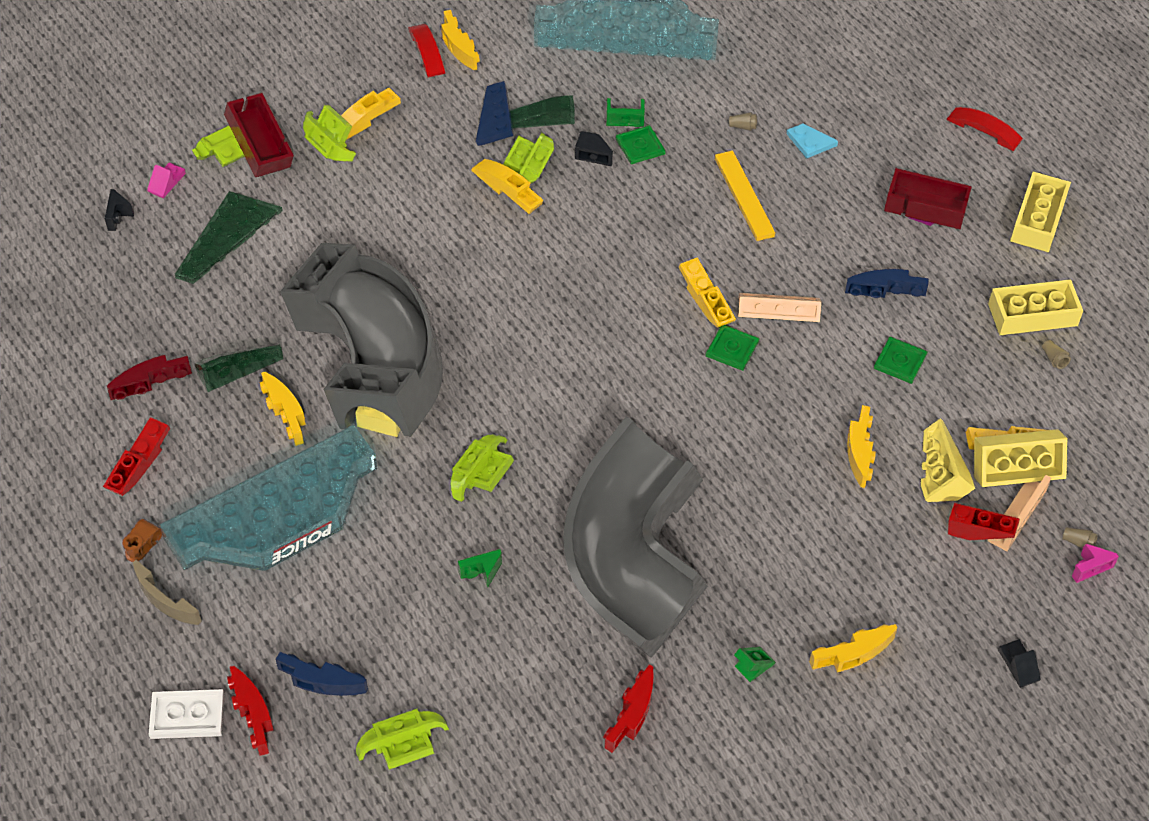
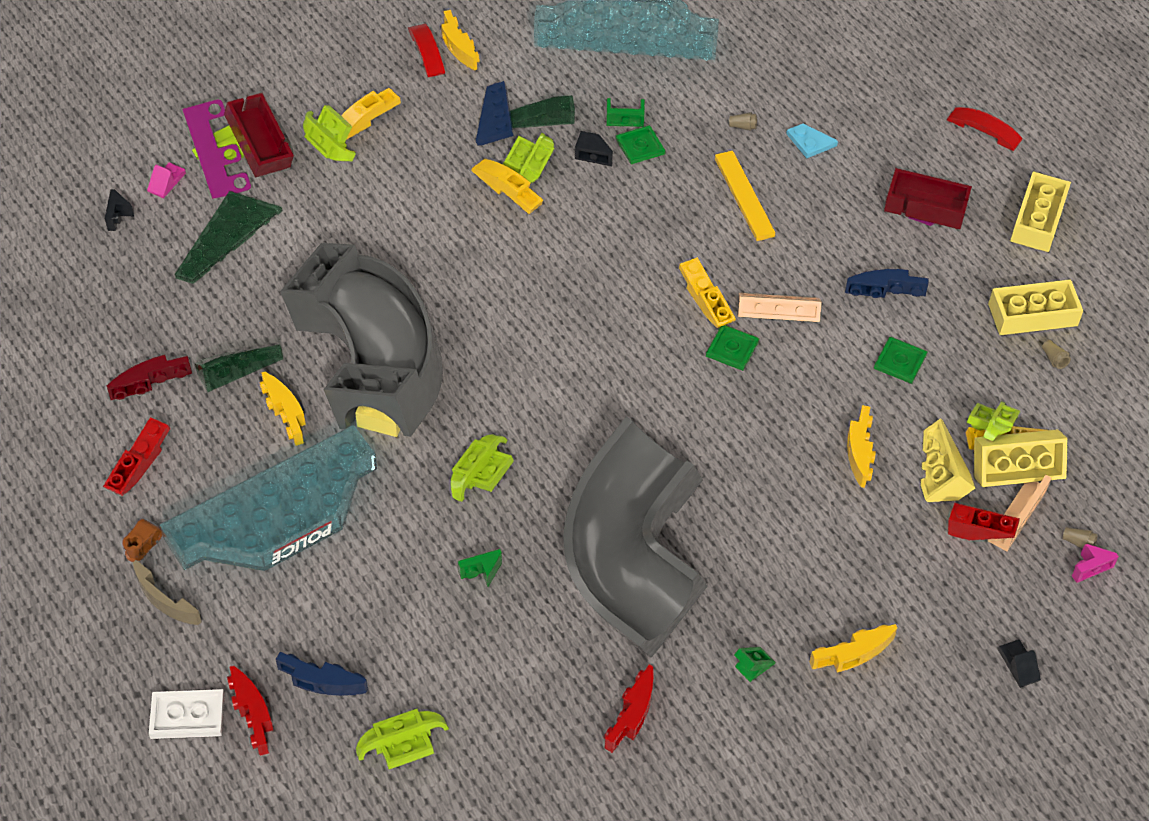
none -> magenta piece [182,99,251,199]
none -> lime plate [967,401,1020,441]

